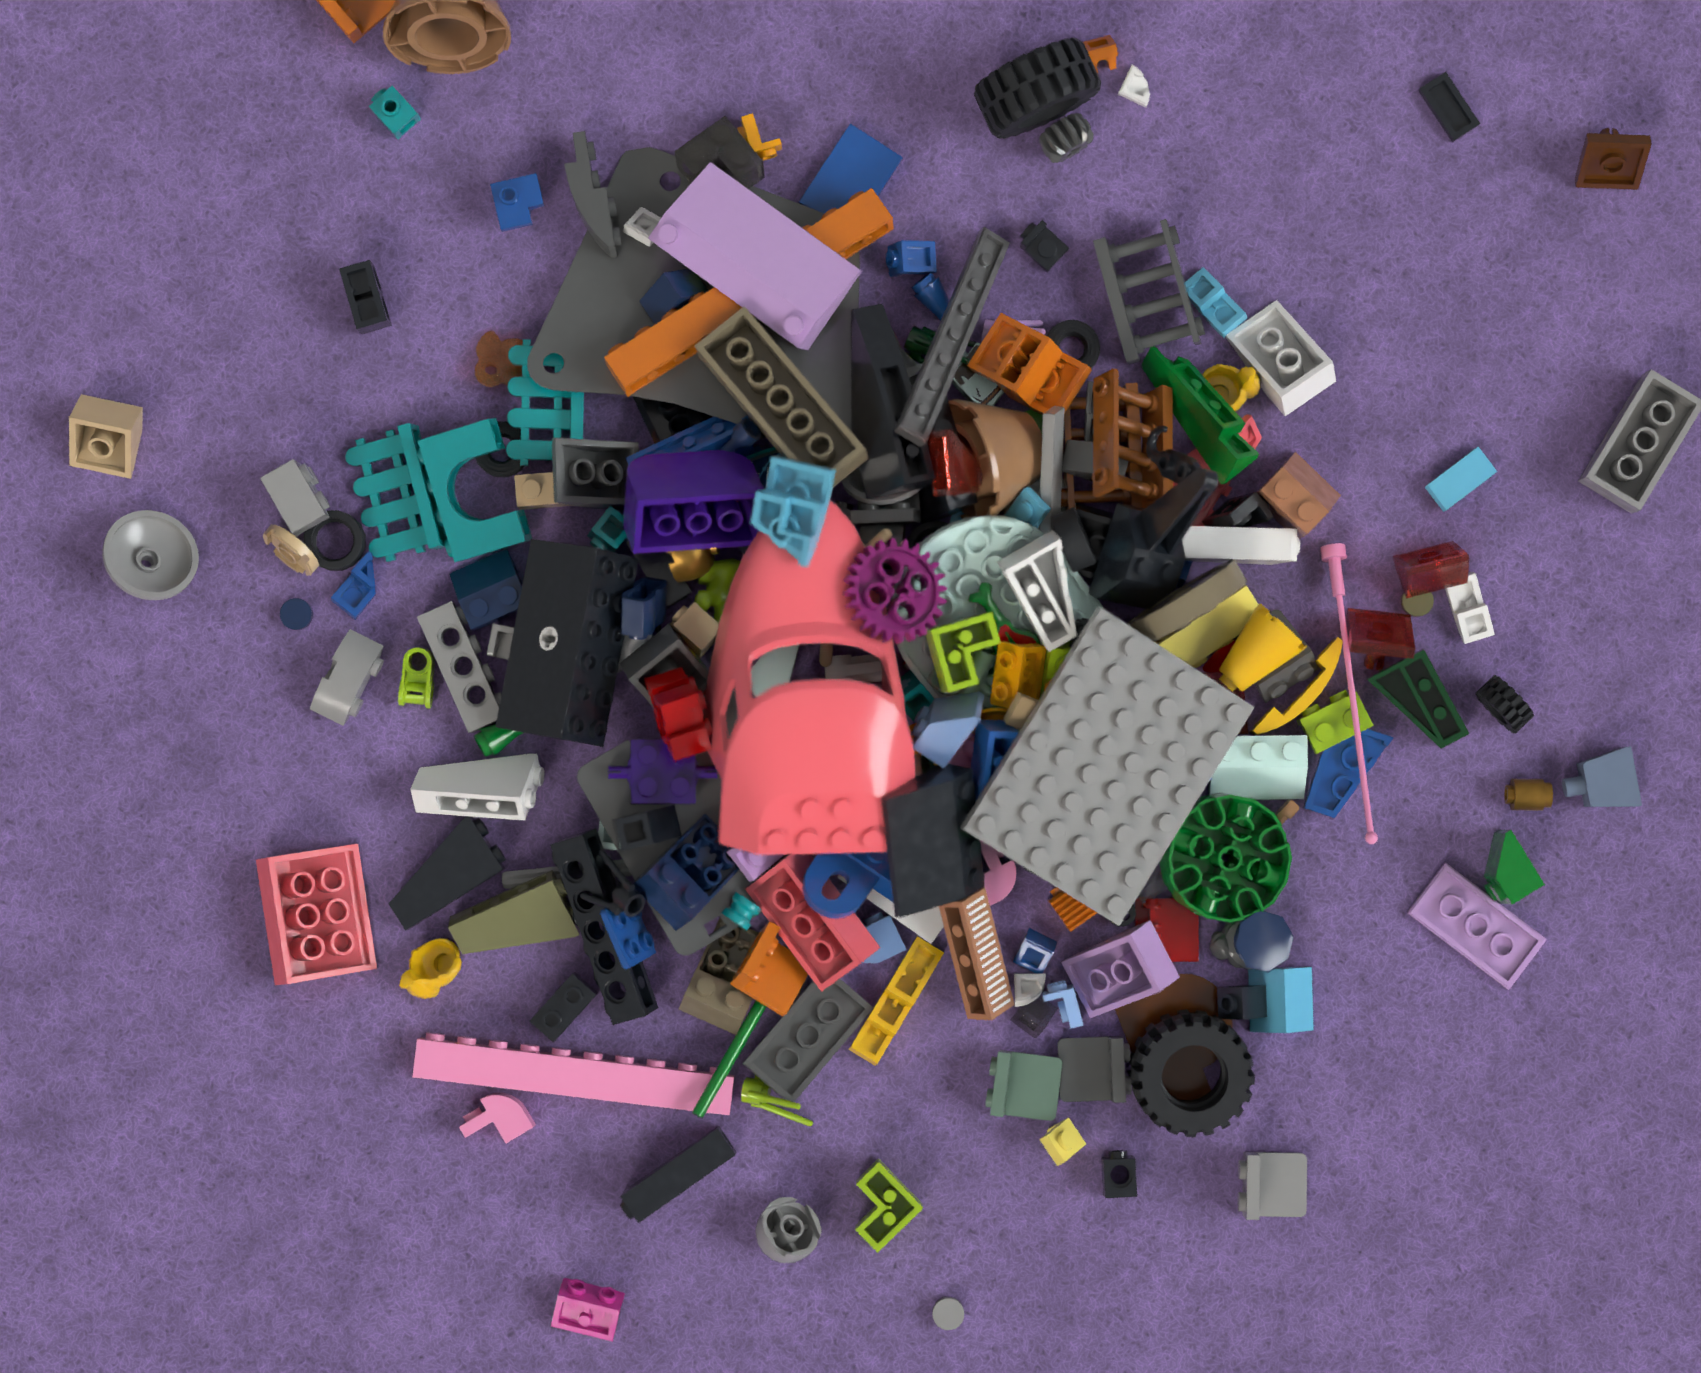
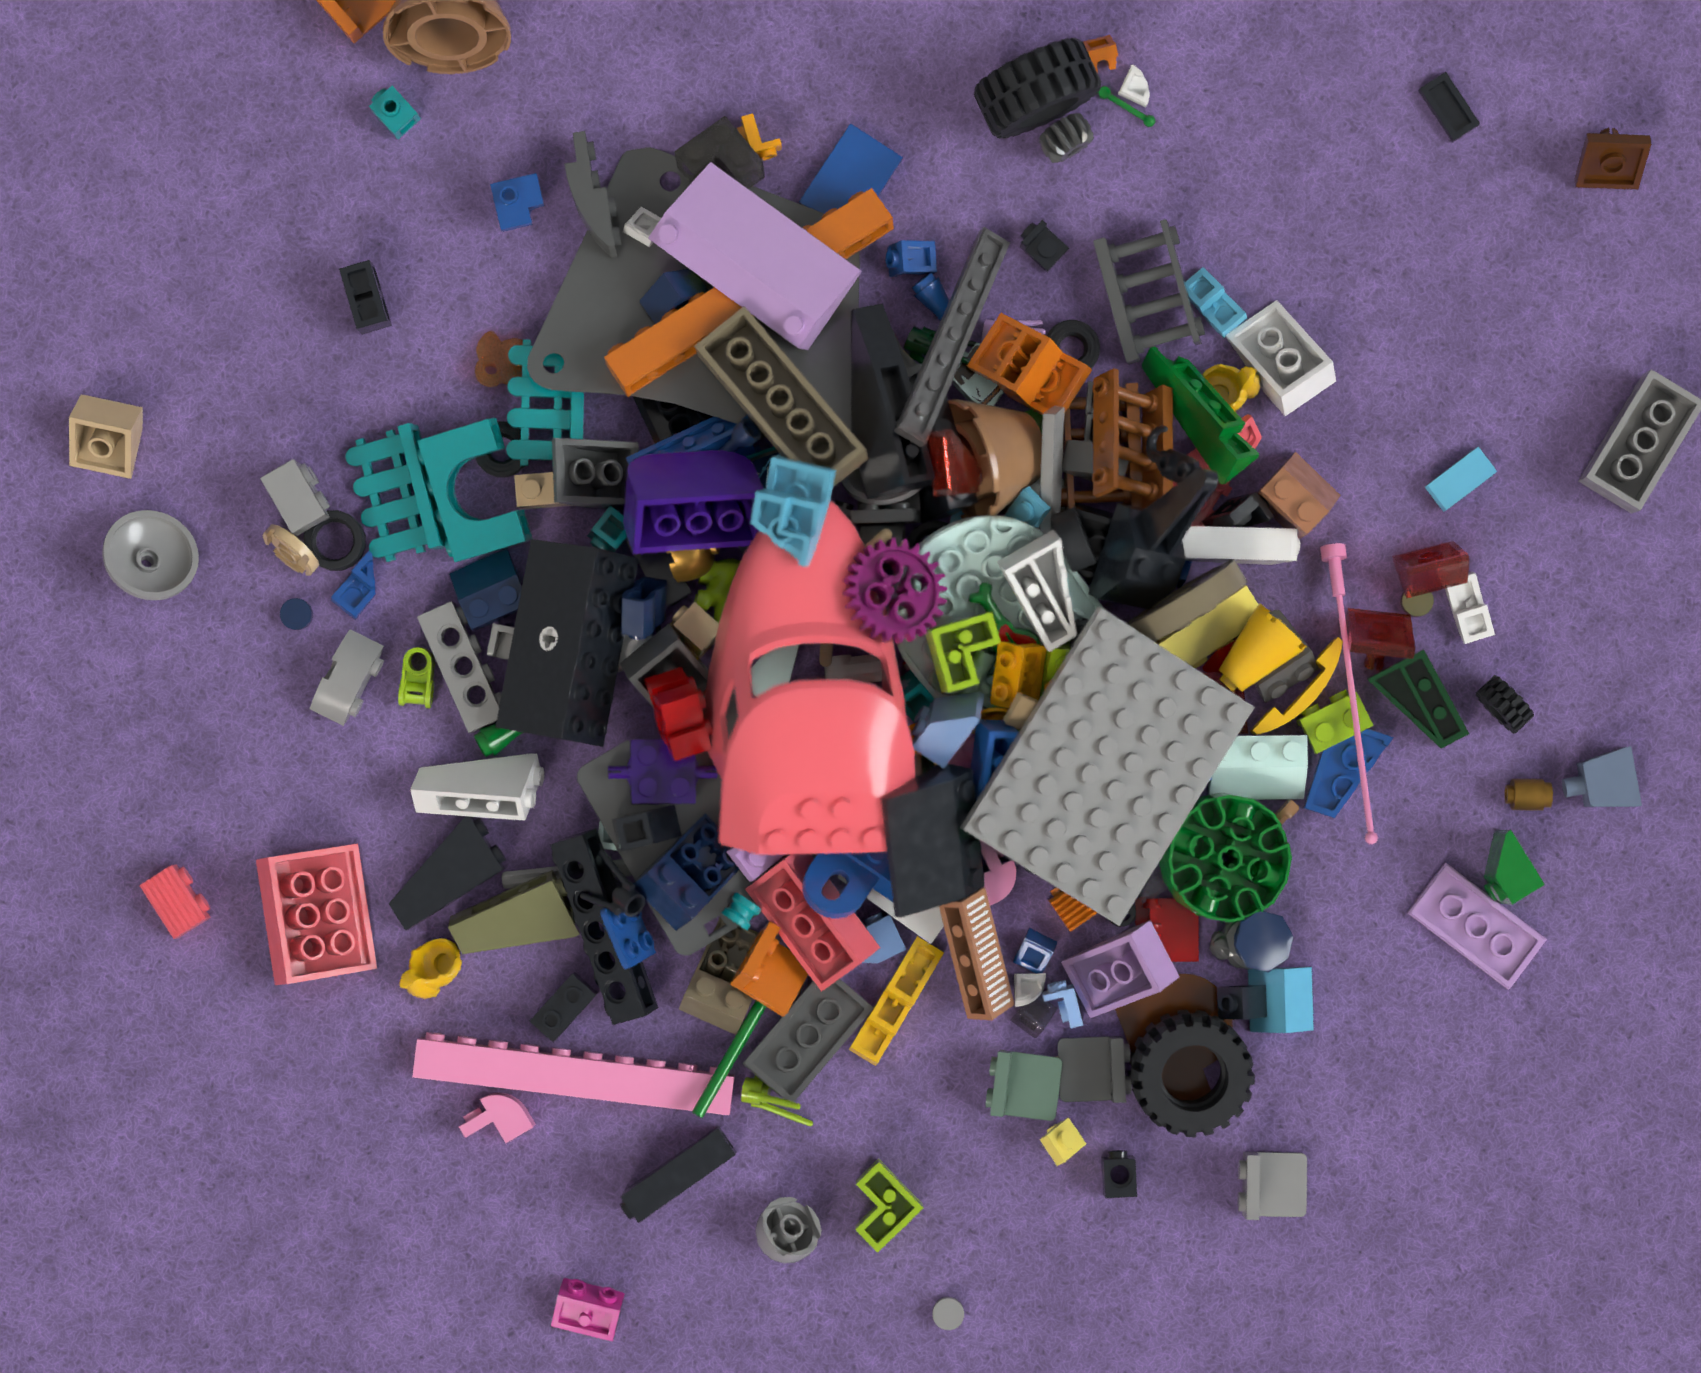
none -> coral brick [139,864,211,939]
none -> green hinge [1098,86,1155,127]

